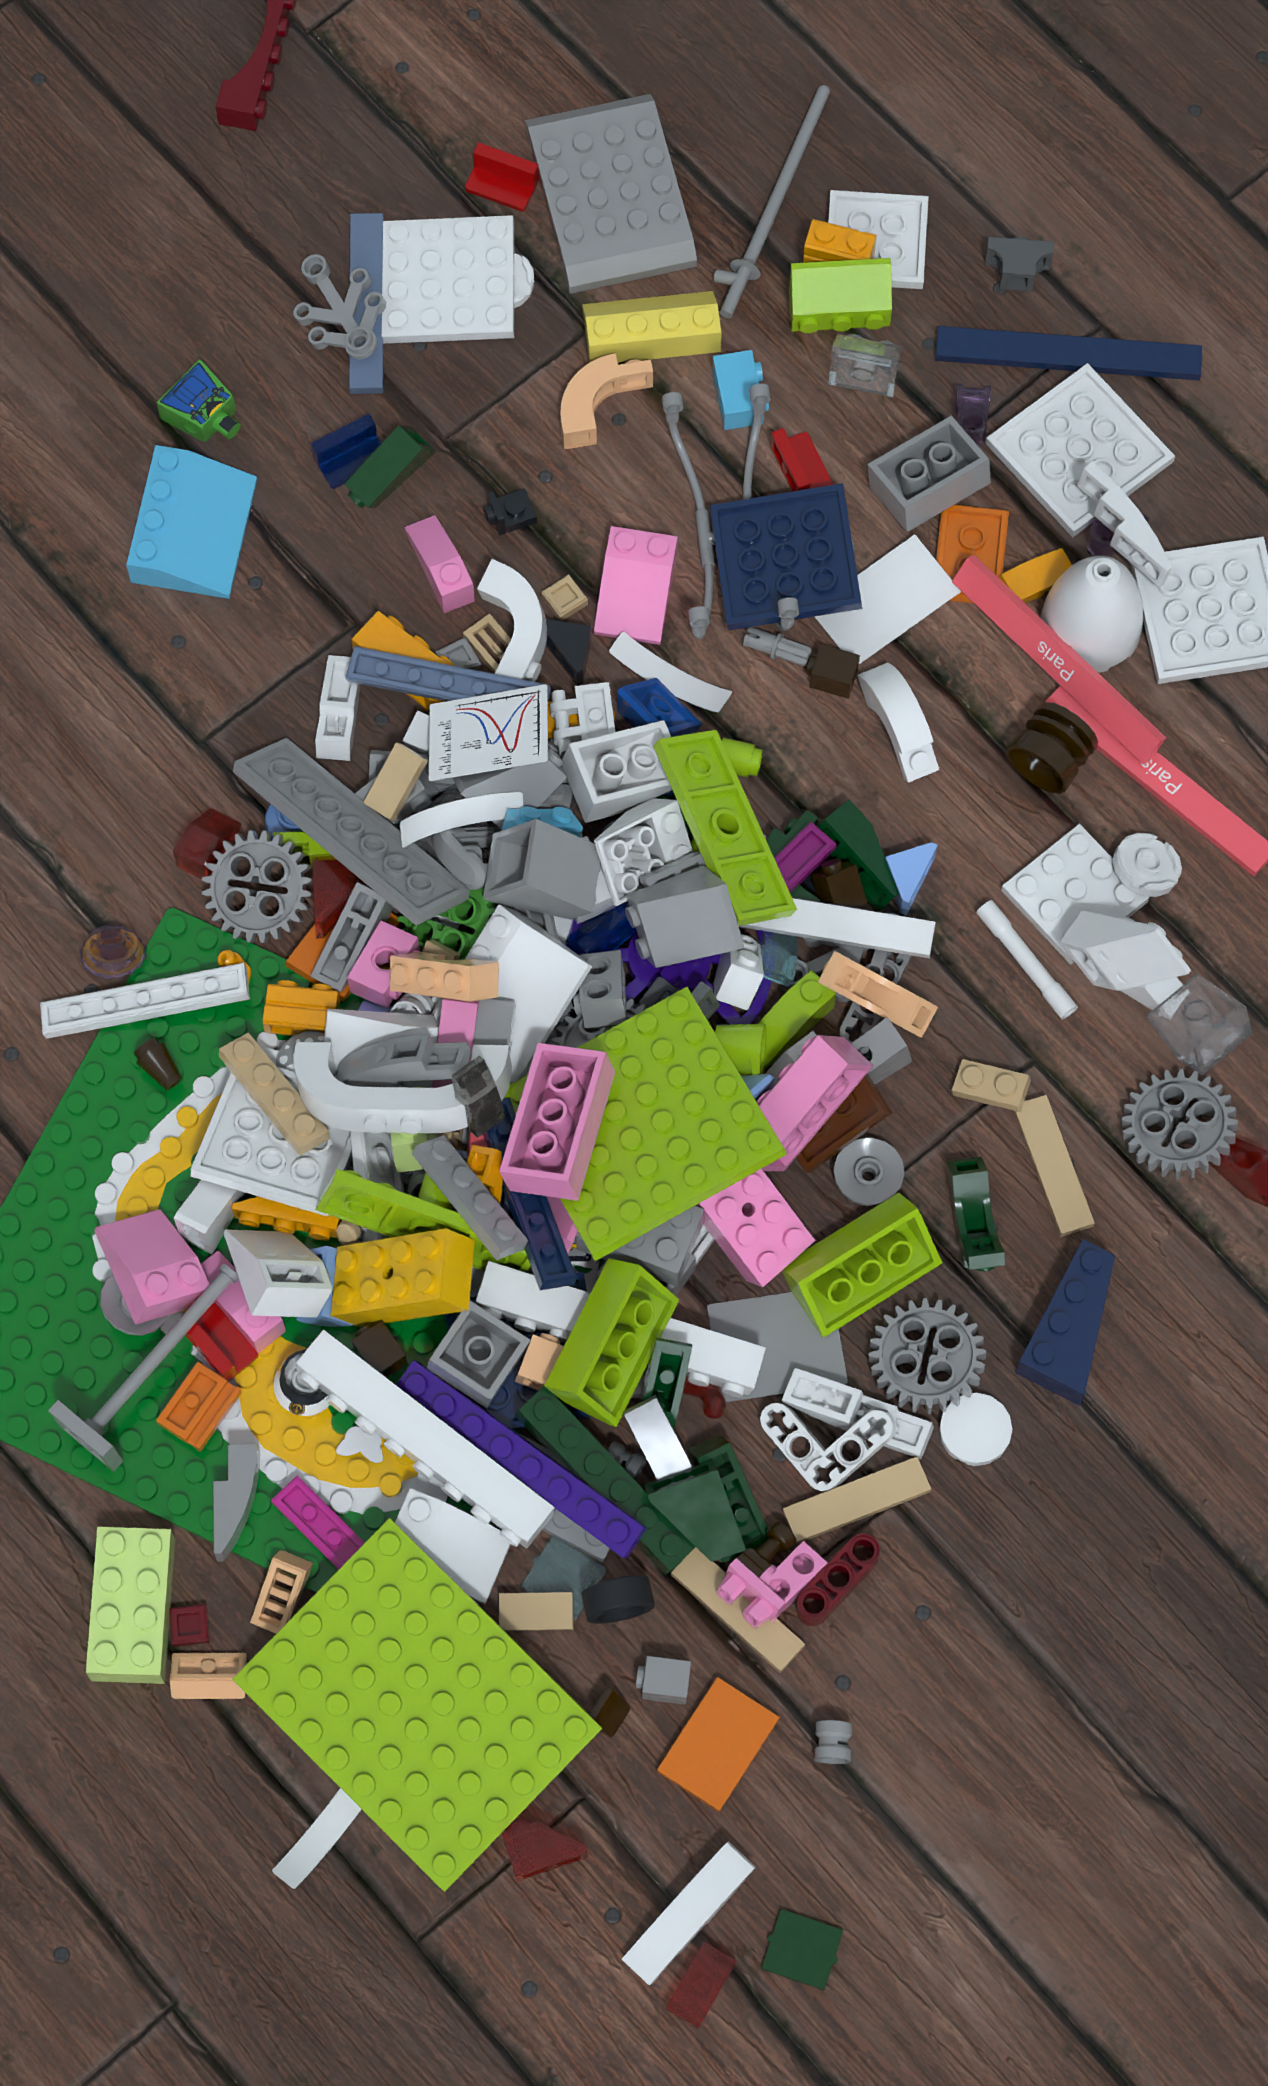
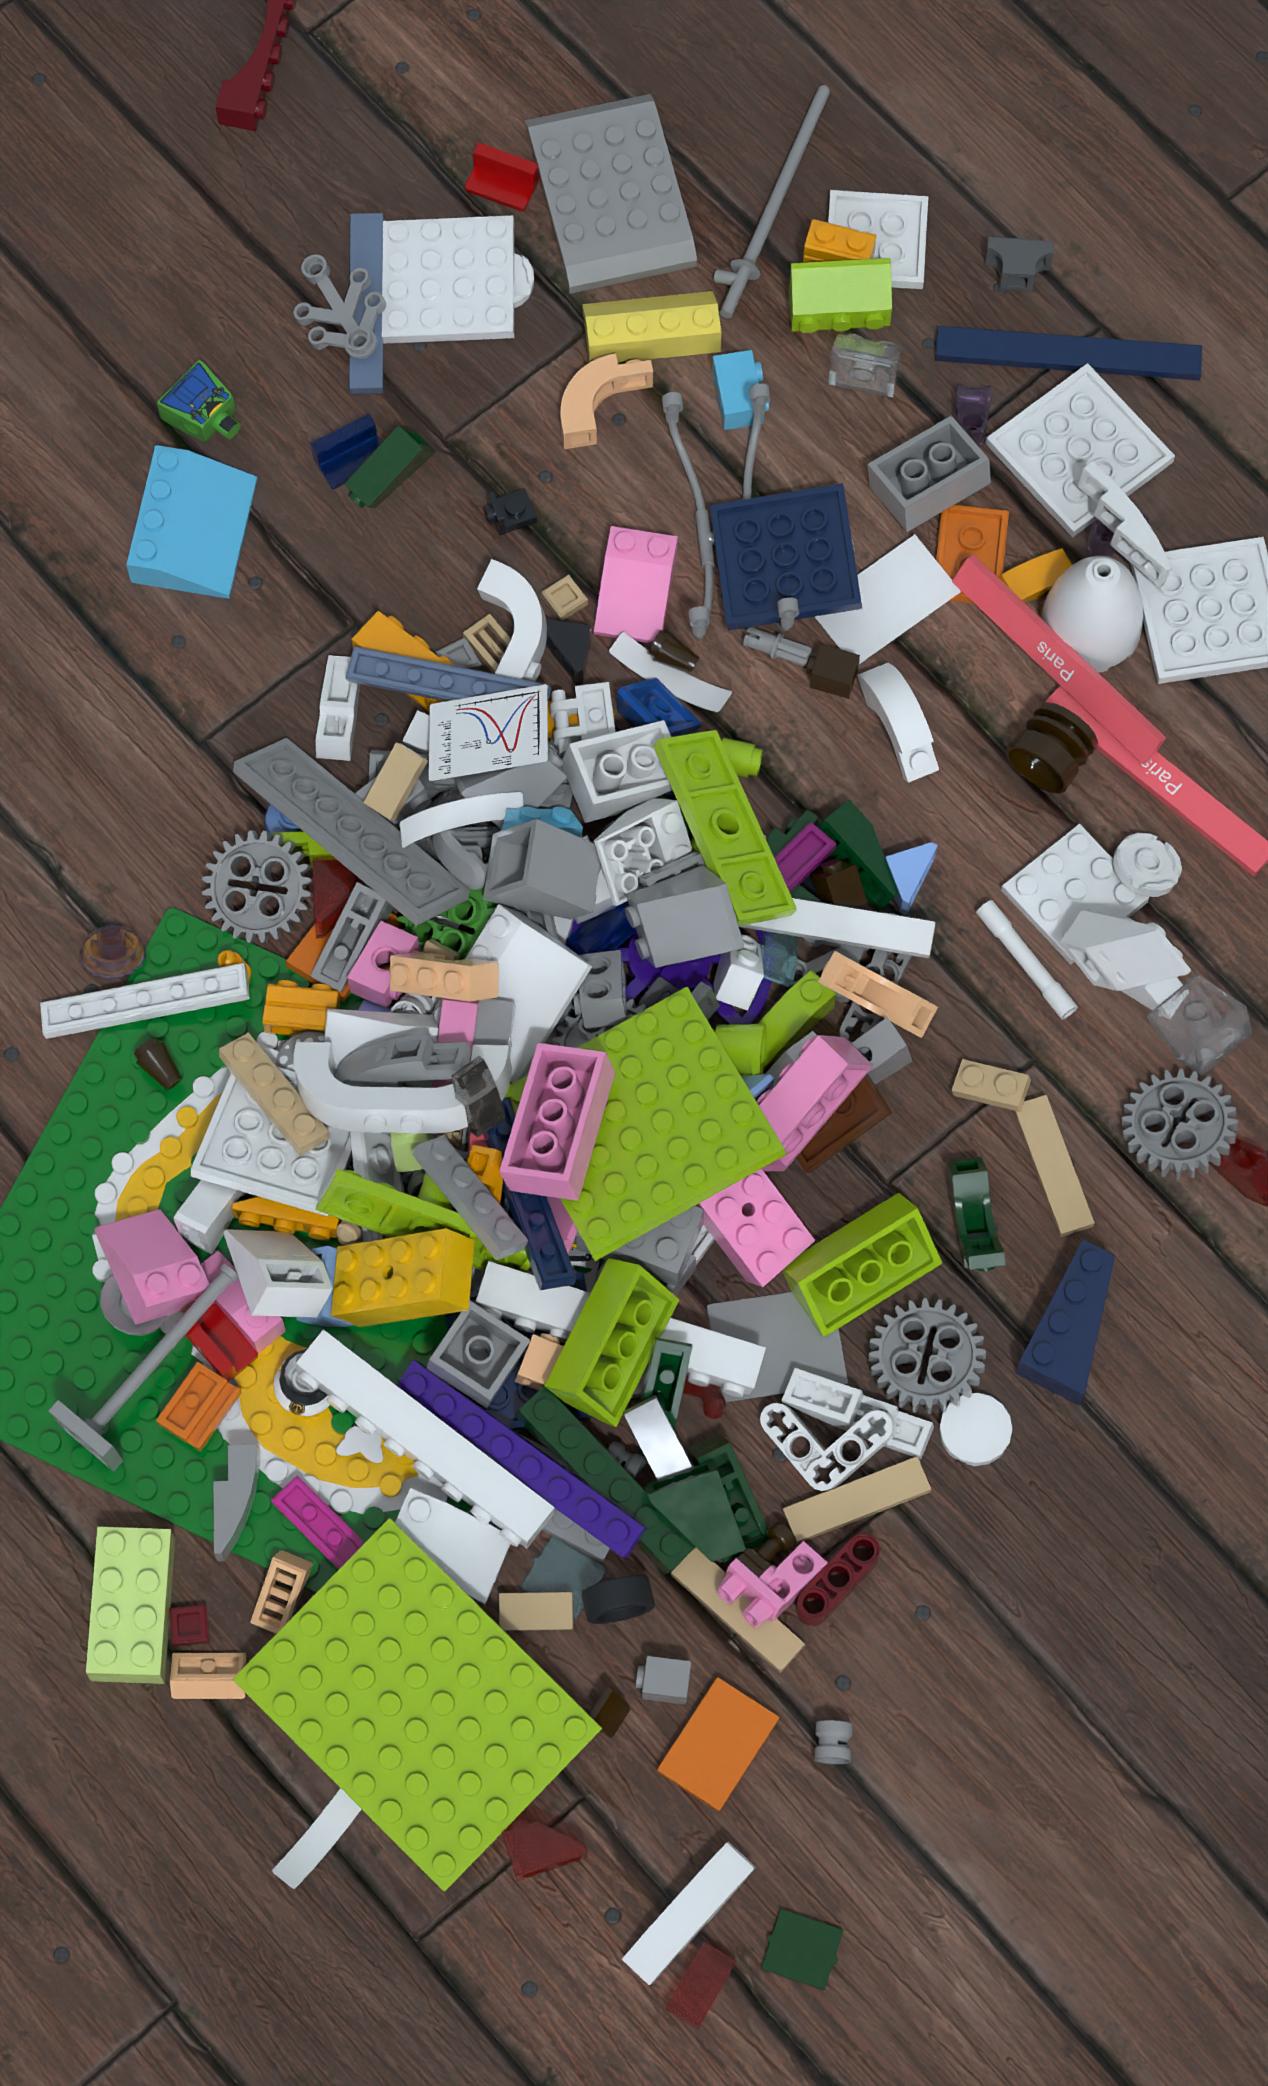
clear red slope [173,808,241,879] -> none
dark brown brick [351,1321,408,1378] -> none
bright pink slope [404,515,475,613] -> none
red panel [770,428,833,492] -> none
light grey dish [833,1138,905,1206] -> none
none -> dark brown cone [647,630,699,675]

